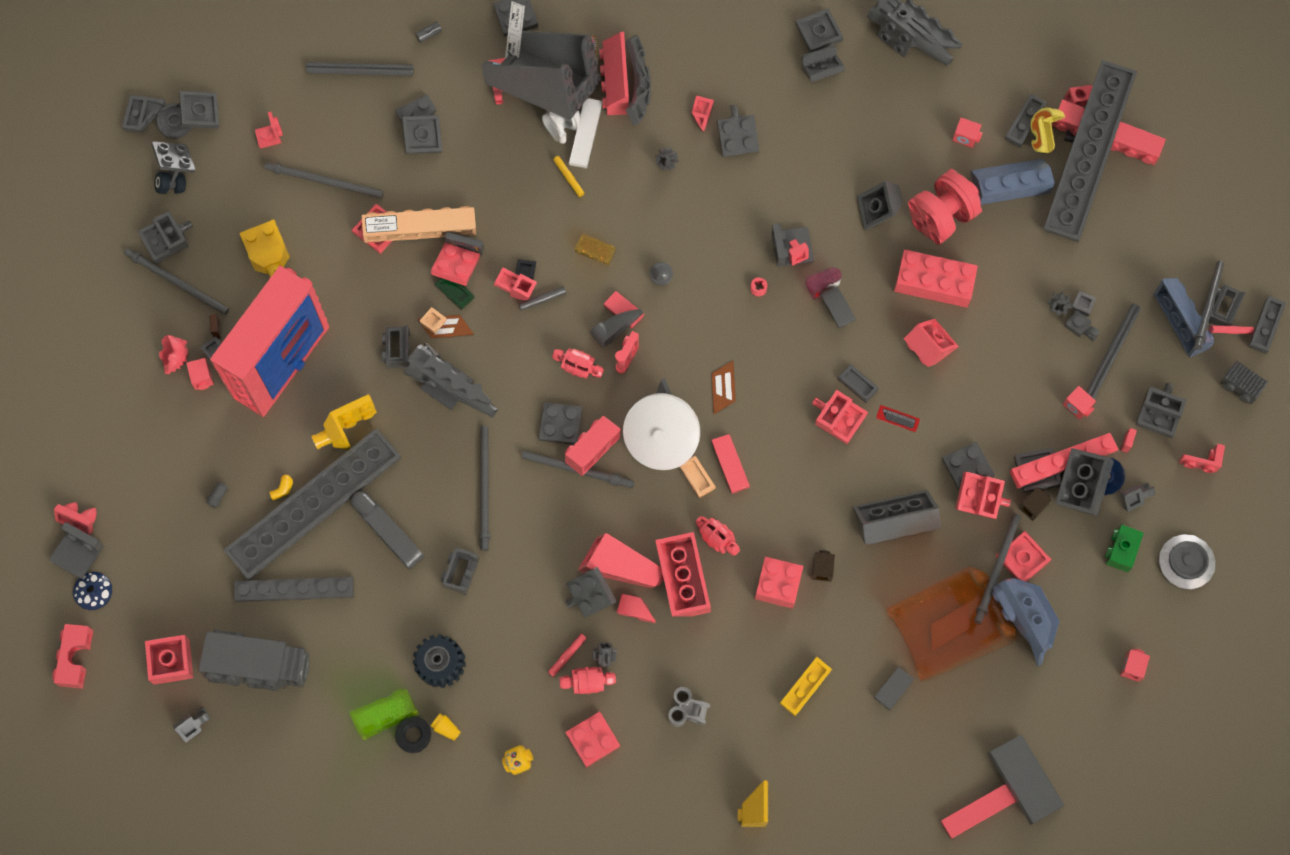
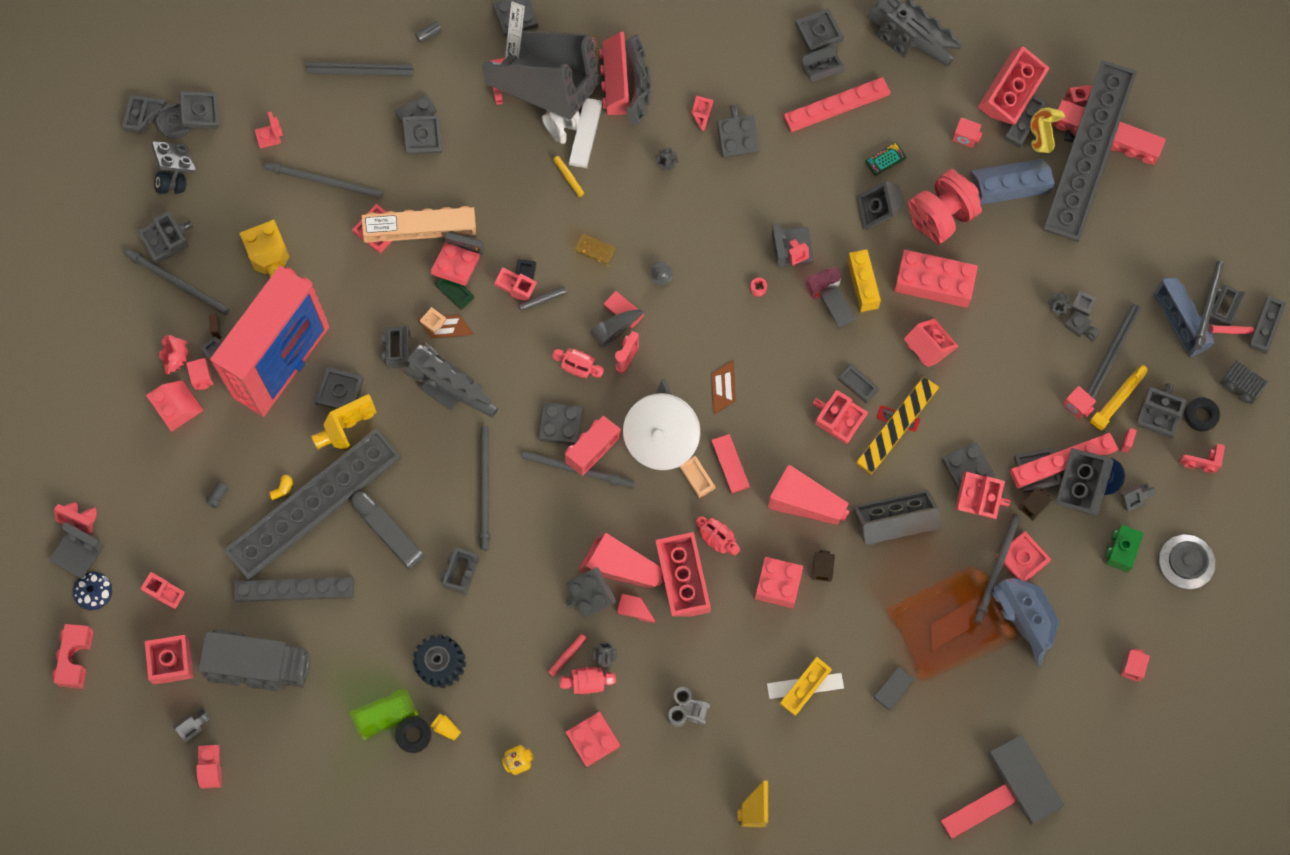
none -> coral brick [140,572,186,610]
none -> coral slope [146,380,204,432]
none -> coral brick [197,745,222,789]
none -> dark grey plate [315,367,364,409]
none -> white sticker [767,673,844,699]
none -> coral slope [768,465,850,525]
none -> coral plate [783,77,890,133]
none -> yellow brick [847,249,881,312]
none -> tile [856,377,939,475]
none -> tile [865,142,906,176]
none -> coral slope [977,46,1050,125]
none -> yellow piece [1090,365,1148,431]
none -> black tyre [1184,397,1220,432]

